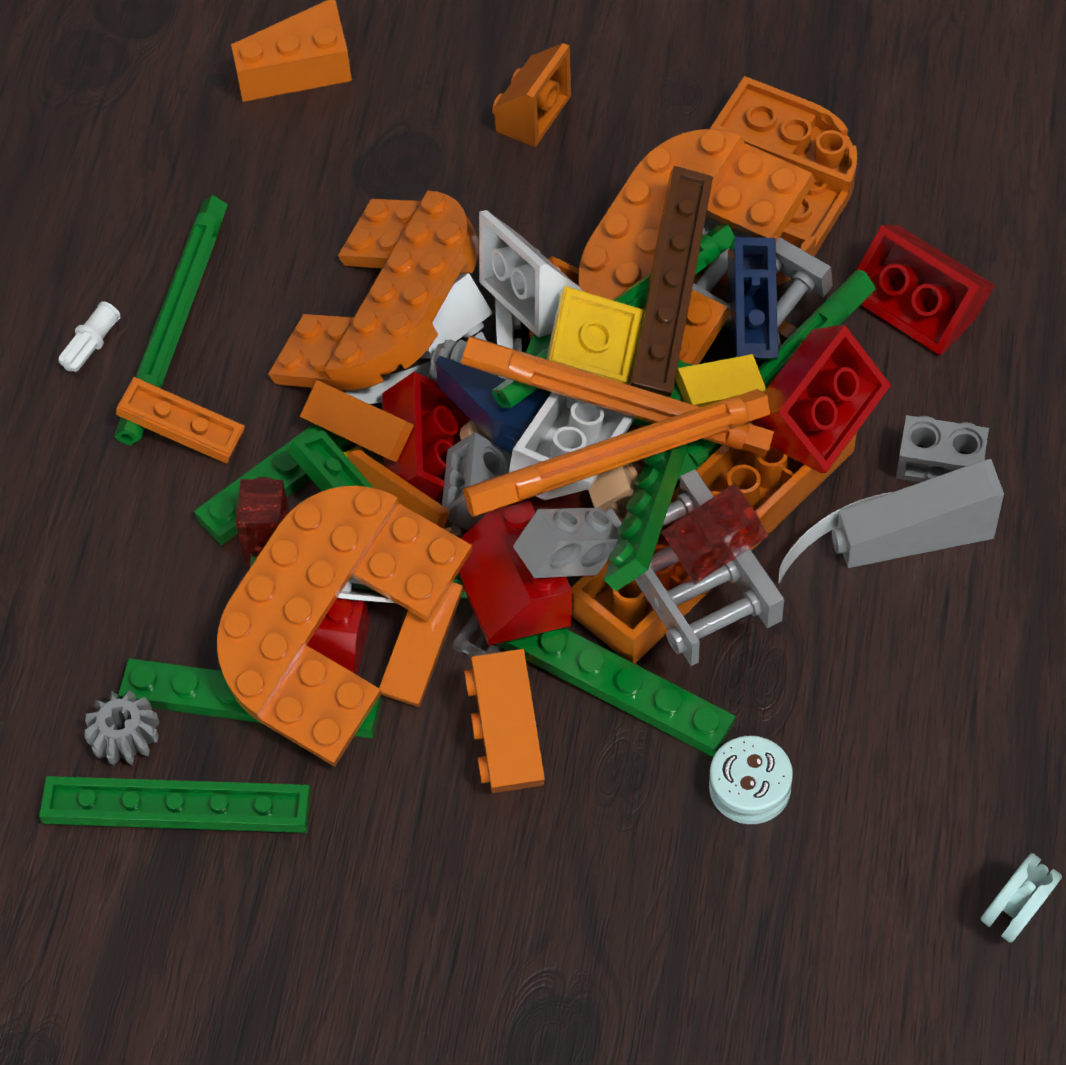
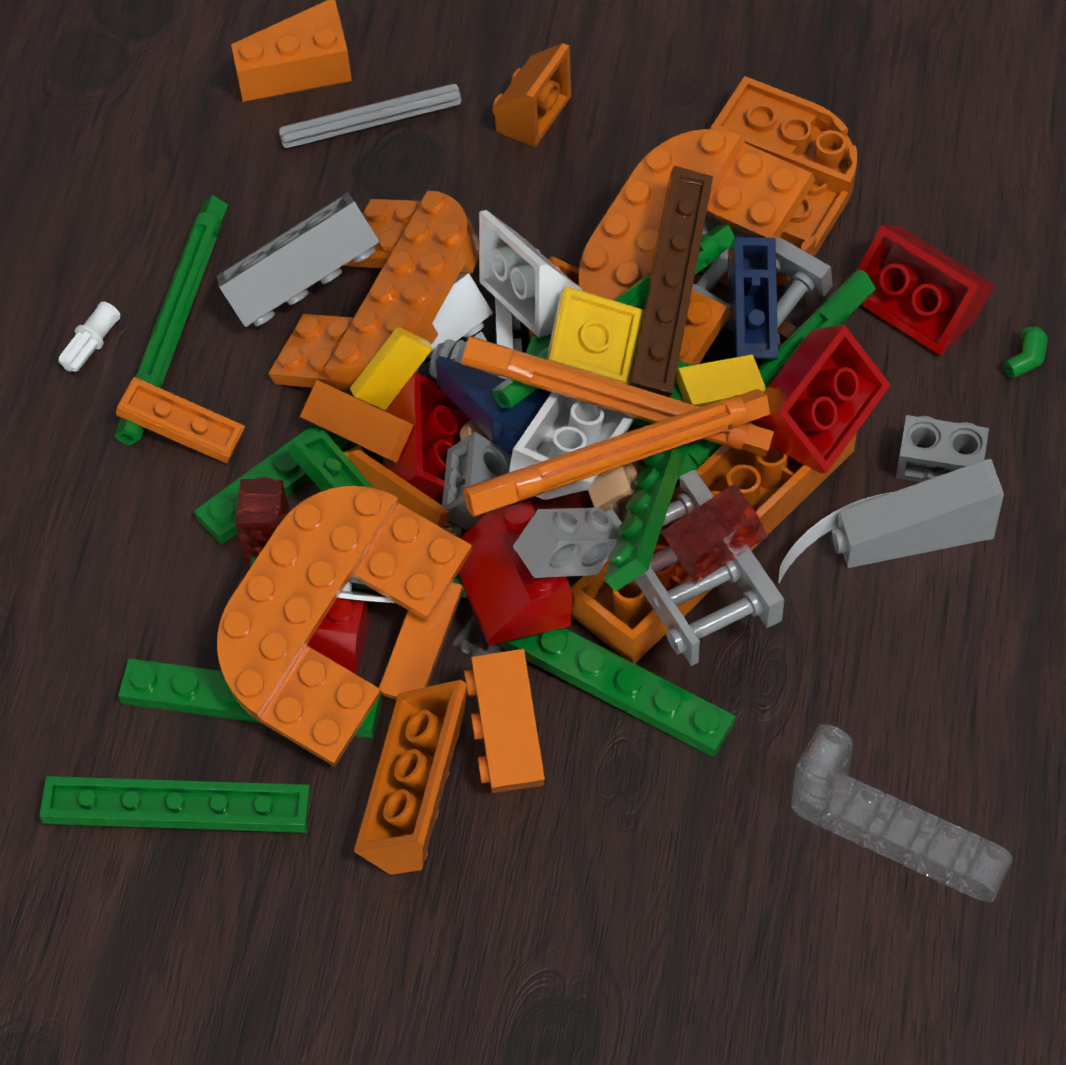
light grey gear [84,690,159,767] -> none
light aqua head [709,736,793,824] -> none
light aqua head [981,853,1062,943] -> none
none -> light grey slope [216,192,380,327]
none -> light grey axle [279,83,461,149]
none -> yellow tile [350,326,433,410]
none -> orange slope [354,680,467,875]
none -> clear beam [791,724,1013,902]
none -> green arm [1003,326,1048,379]

